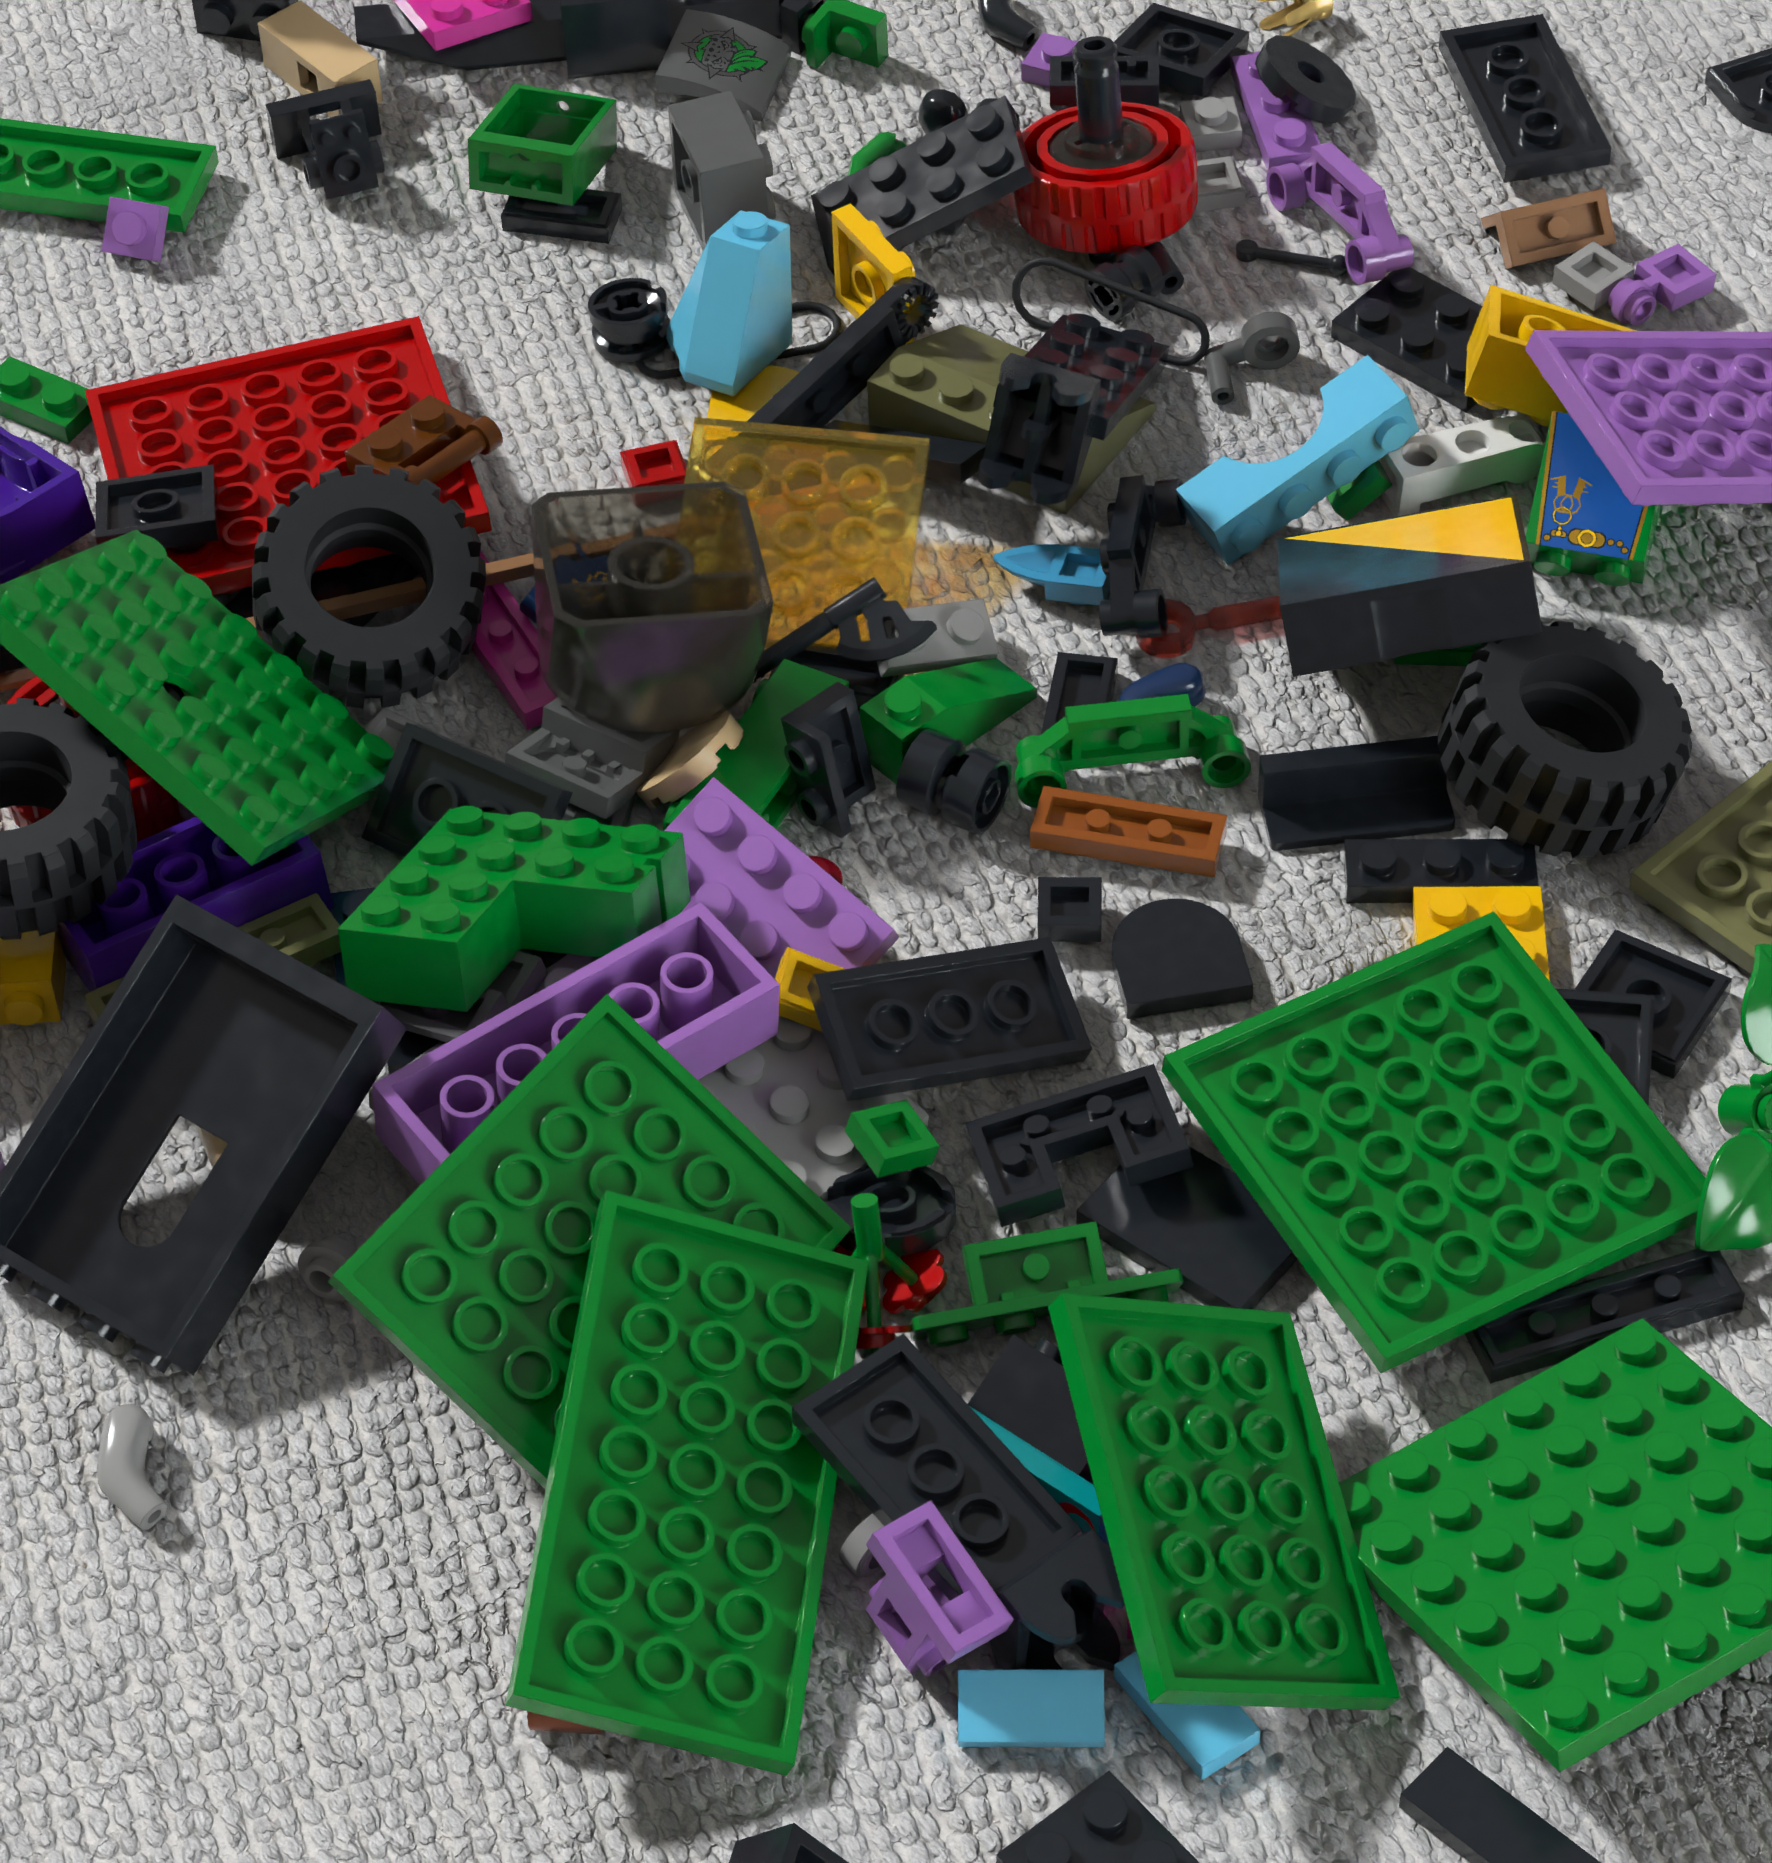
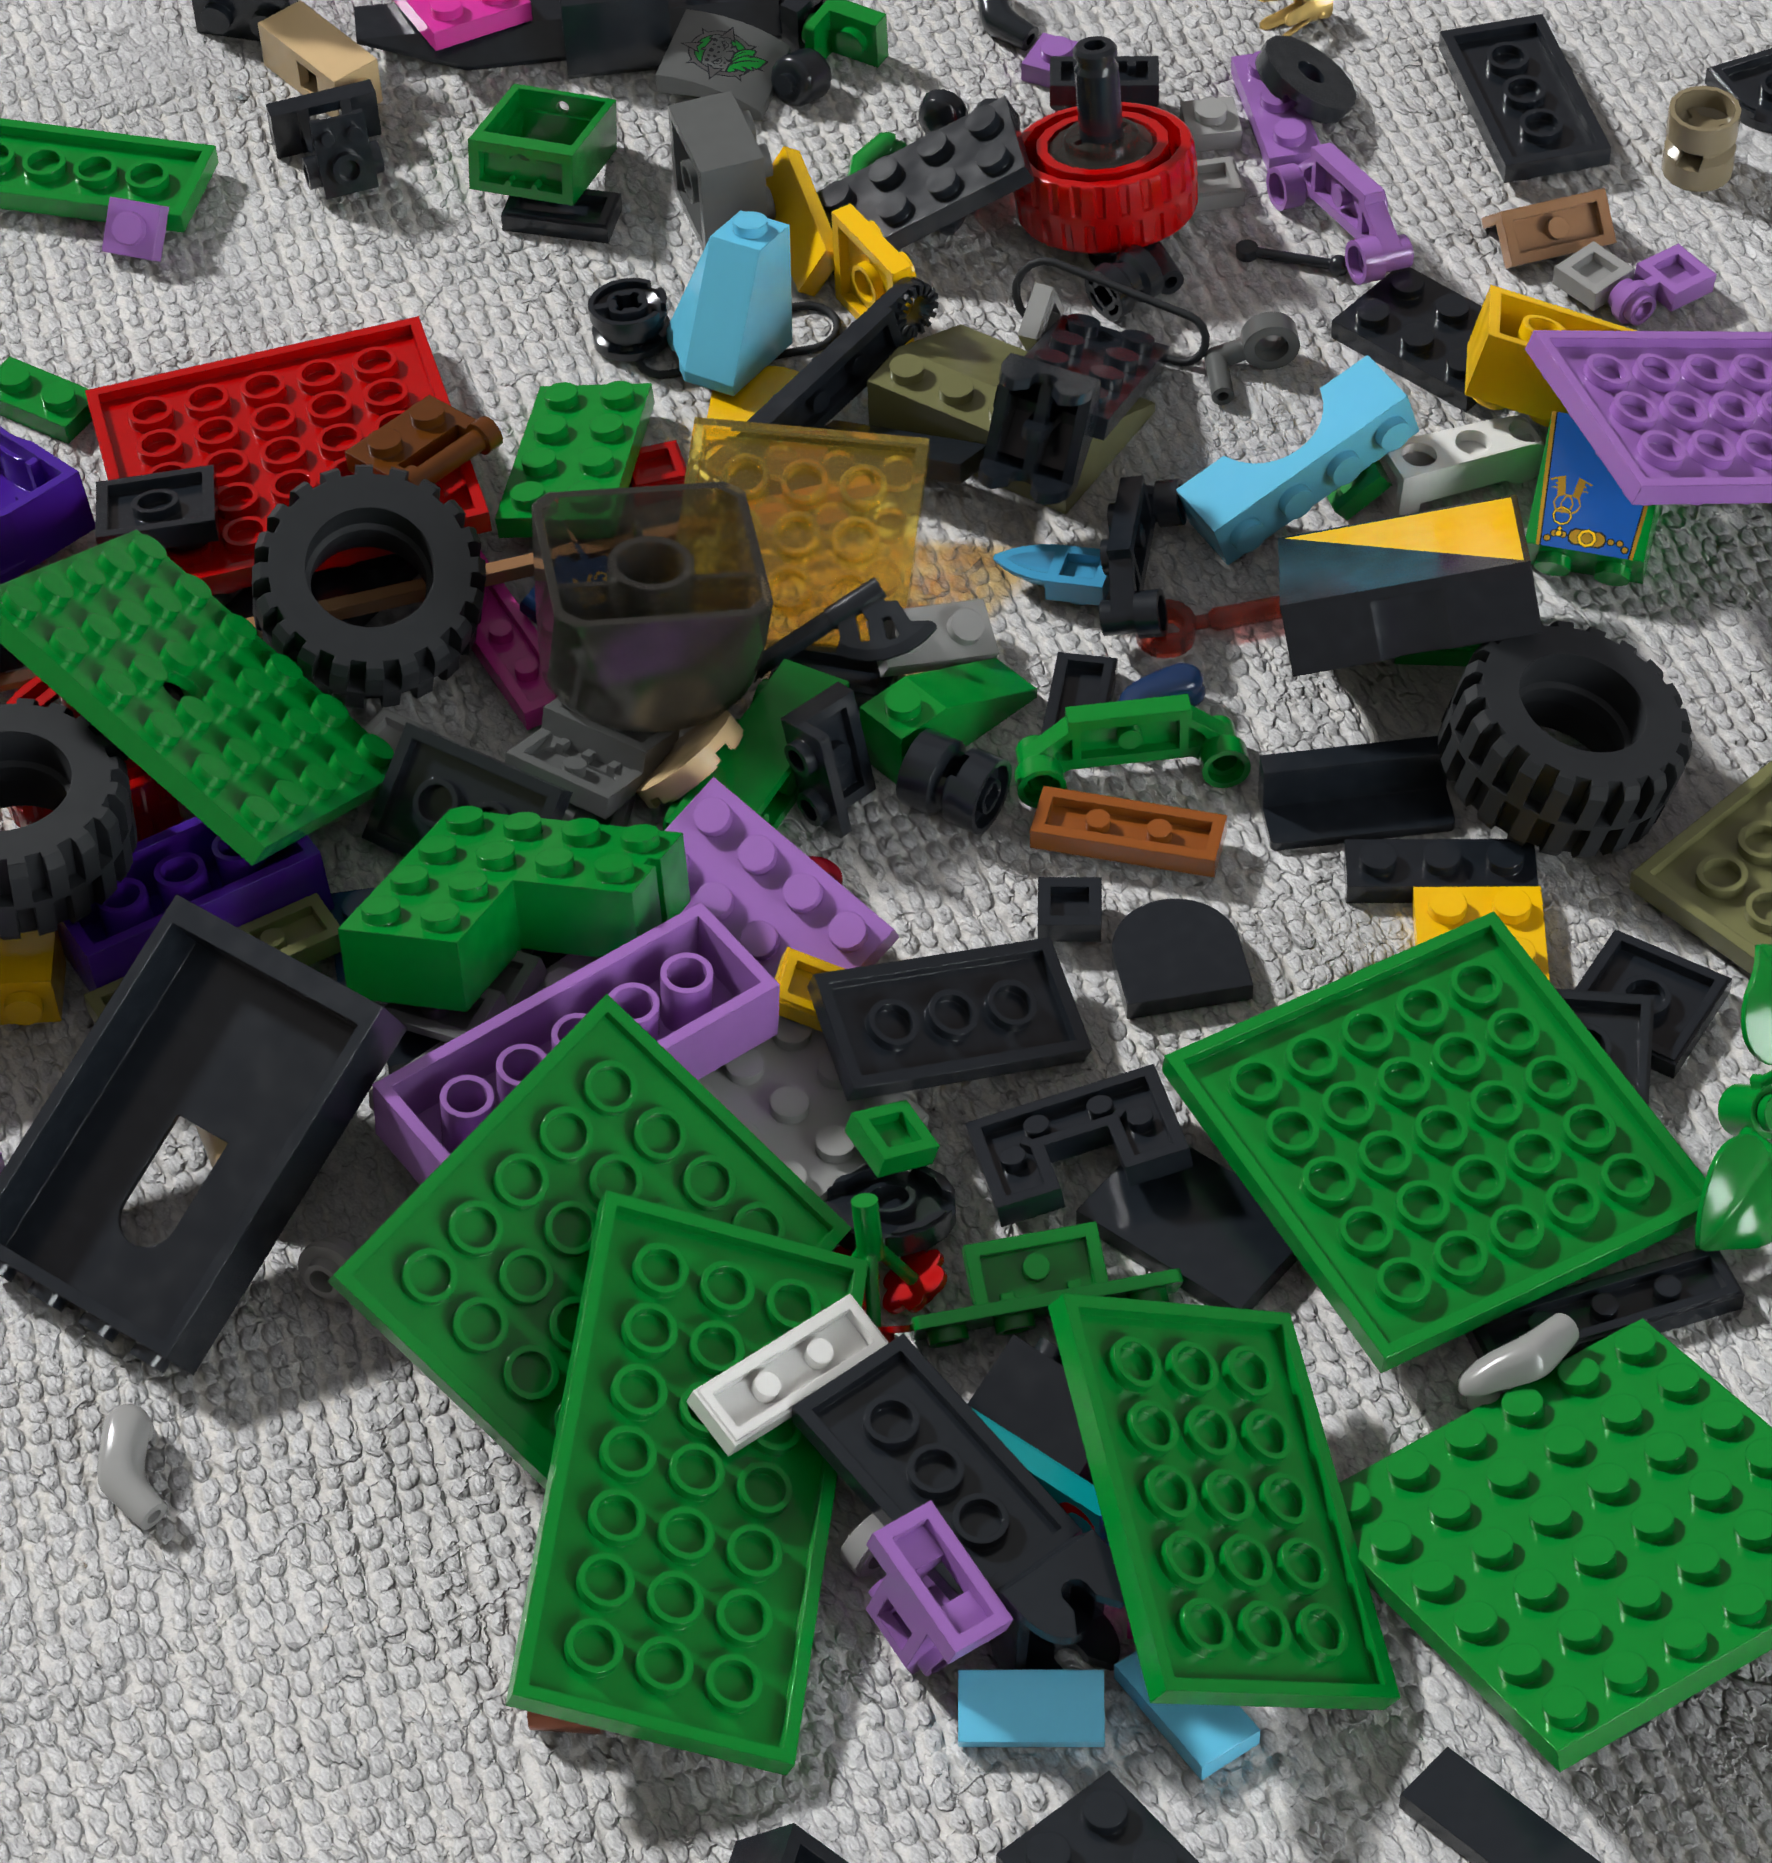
black plate [1114,3,1249,97] -> none
none -> green plate [495,381,655,538]
none -> white tile [686,1294,889,1457]
none -> yellow tile [766,146,834,297]
none -> black piece [771,48,832,107]
none -> light grey tile [1018,282,1065,352]
none -> light grey arm [1457,1313,1579,1410]
none -> dark tan wheel [1661,86,1742,192]

